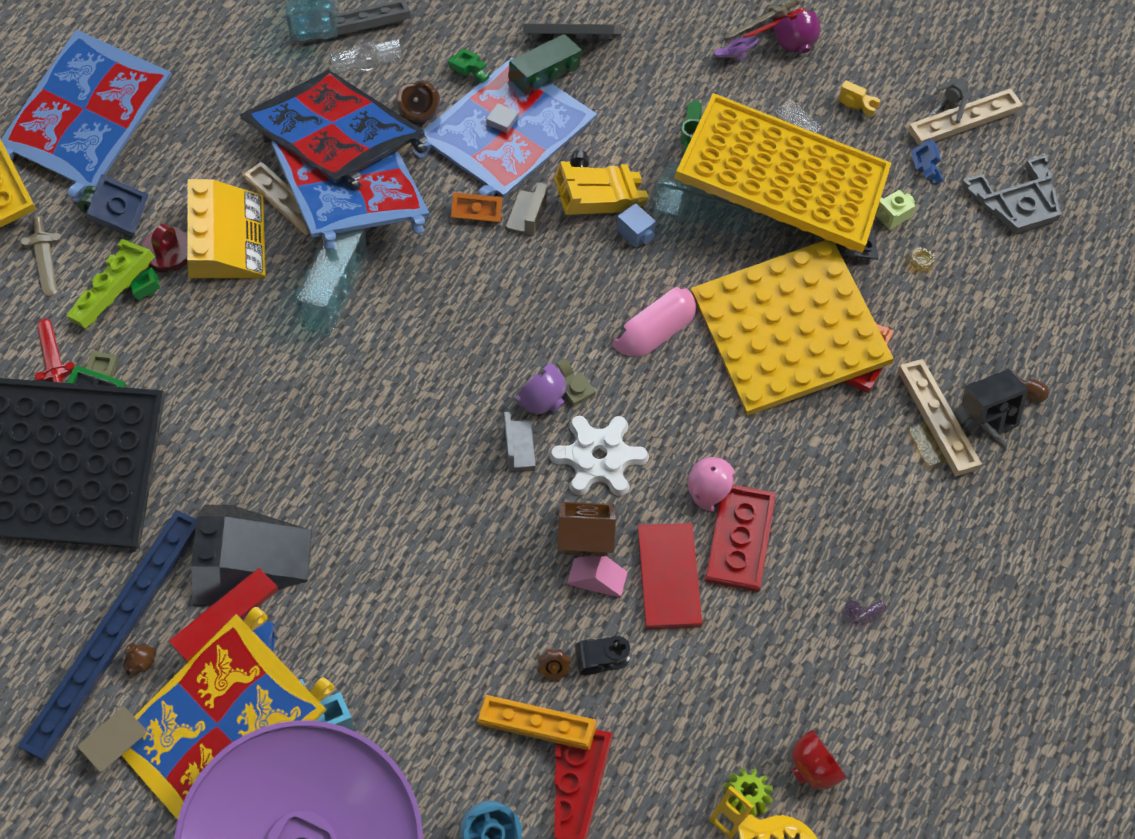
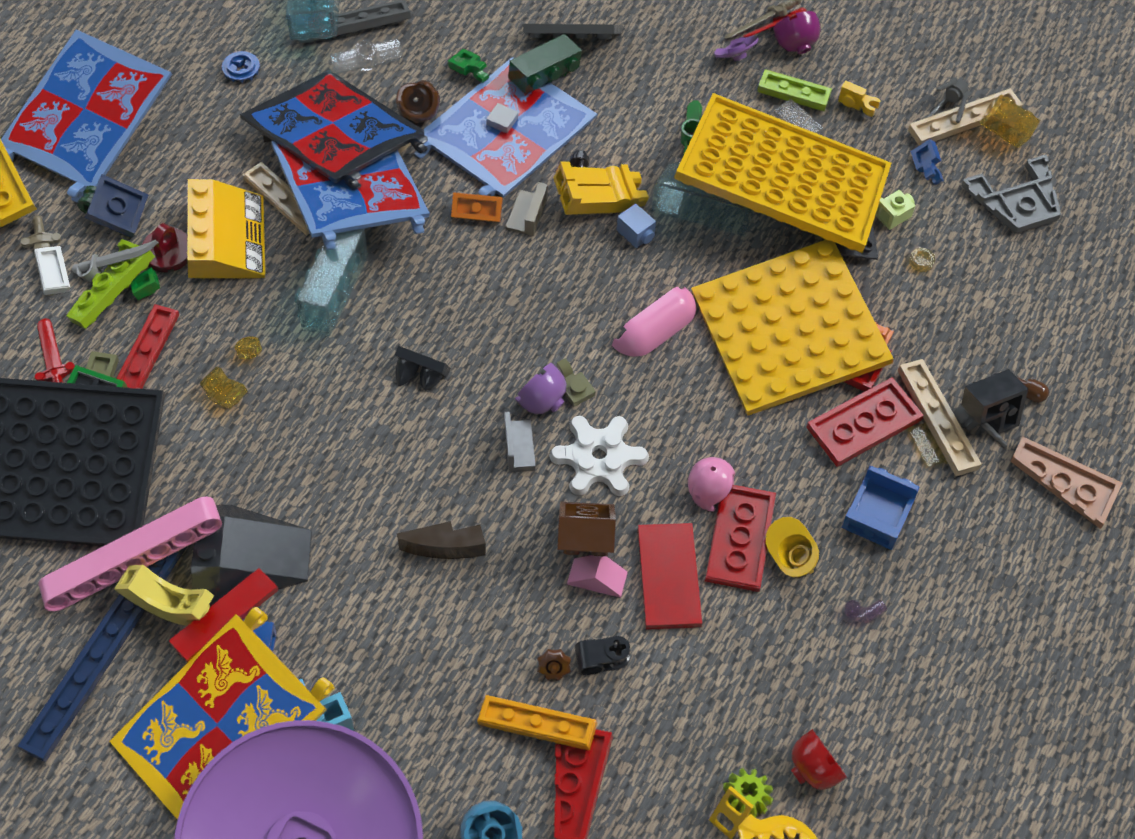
dark tan panel [77,706,146,772] -> none
reddish brown piece [123,643,157,675] -> none
none -> white tile [35,246,70,295]
none -> bright pink beam [38,497,222,611]
none -> light grey sword [72,240,159,282]
none -> light yellow arch [114,565,214,626]
none -> red tile [116,304,179,389]
none -> clear yellow bracket [200,367,248,409]
none -> gear [222,51,260,83]
none -> clear yellow tile [235,336,262,359]
none -> black tile [395,346,451,391]
none -> dark brown slope [397,521,486,559]
none -> lime plate [757,69,832,111]
none -> yellow piece [766,517,819,577]
none -> plate [806,377,924,467]
none -> blue panel [842,466,920,550]
none -> clear yellow brick [979,94,1041,148]
none -> nougat wing [1010,437,1122,529]

